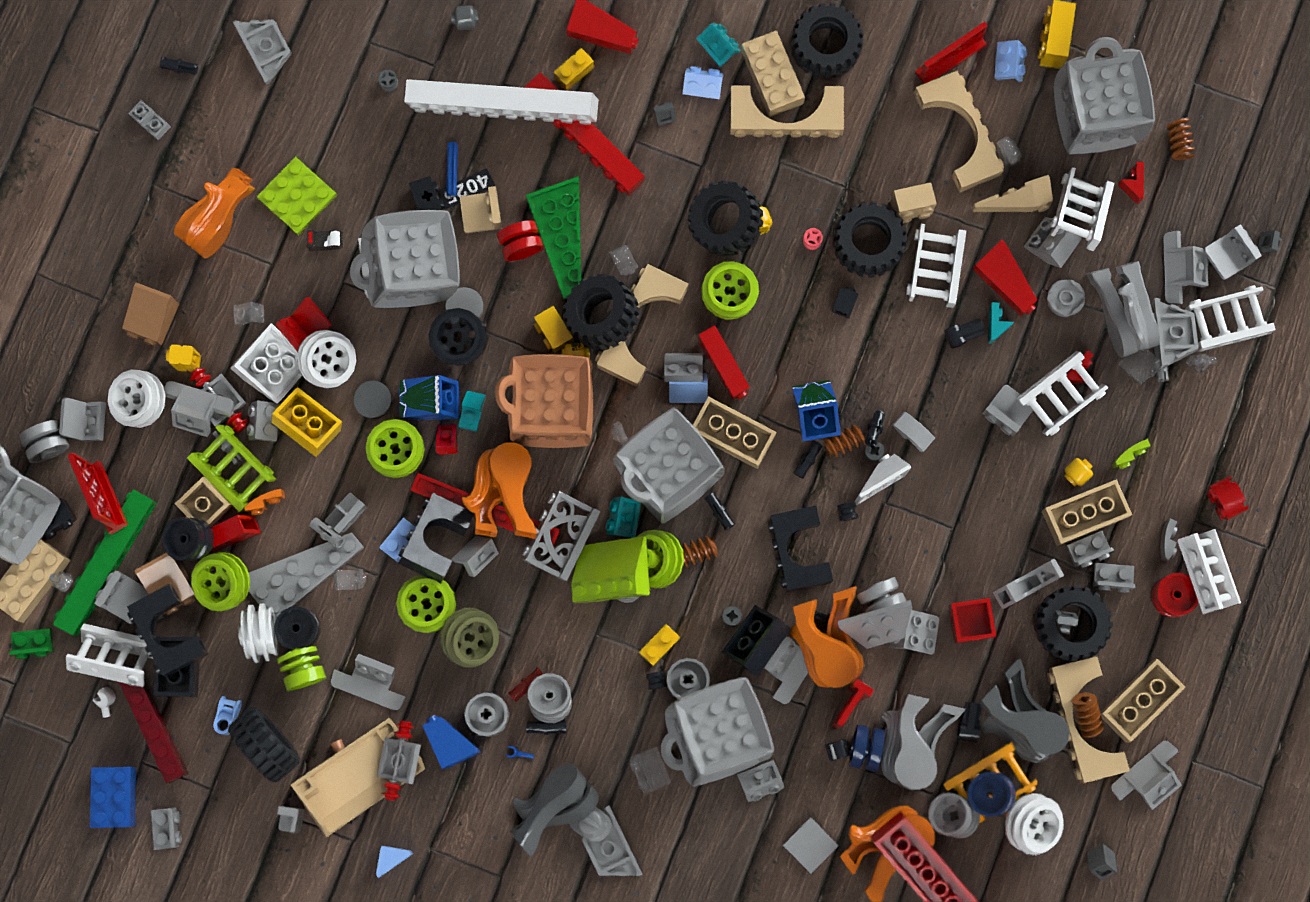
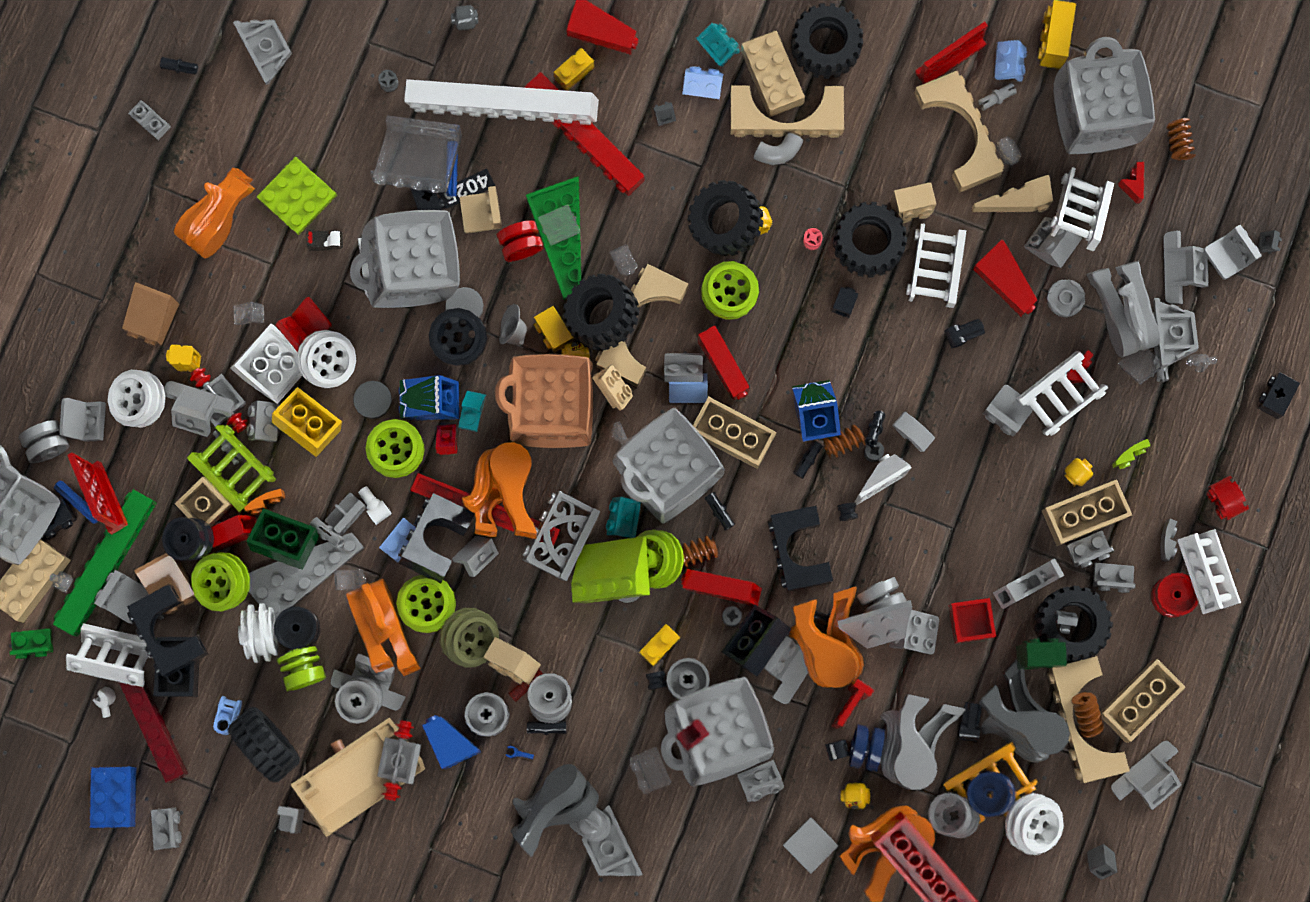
light blue slope [376,846,413,877] -> none
teal slope [988,302,1014,344] -> none
white fence [1185,285,1276,352] -> none
none -> blue axle [54,480,98,524]
none -> dark green brick [246,508,319,570]
none -> light grey wheel [335,676,383,723]
none -> orange animal [346,578,421,676]
none -> white pin [358,486,392,525]
none -> clear panel [370,116,462,193]
none -> tan brick [483,637,541,685]
none -> light grey piece [499,304,527,346]
none -> clear piece [538,204,581,246]
none -> tan bracket [592,365,633,411]
none -> dark red panel [676,718,710,752]
none -> red slope [682,569,762,606]
none -> light grey cylinder [754,133,803,165]
none -> yellow head [841,783,870,809]
none -> light grey pin [978,83,1017,111]
none -> dark green brick [1016,639,1067,670]
none -> black brick [1257,372,1300,419]

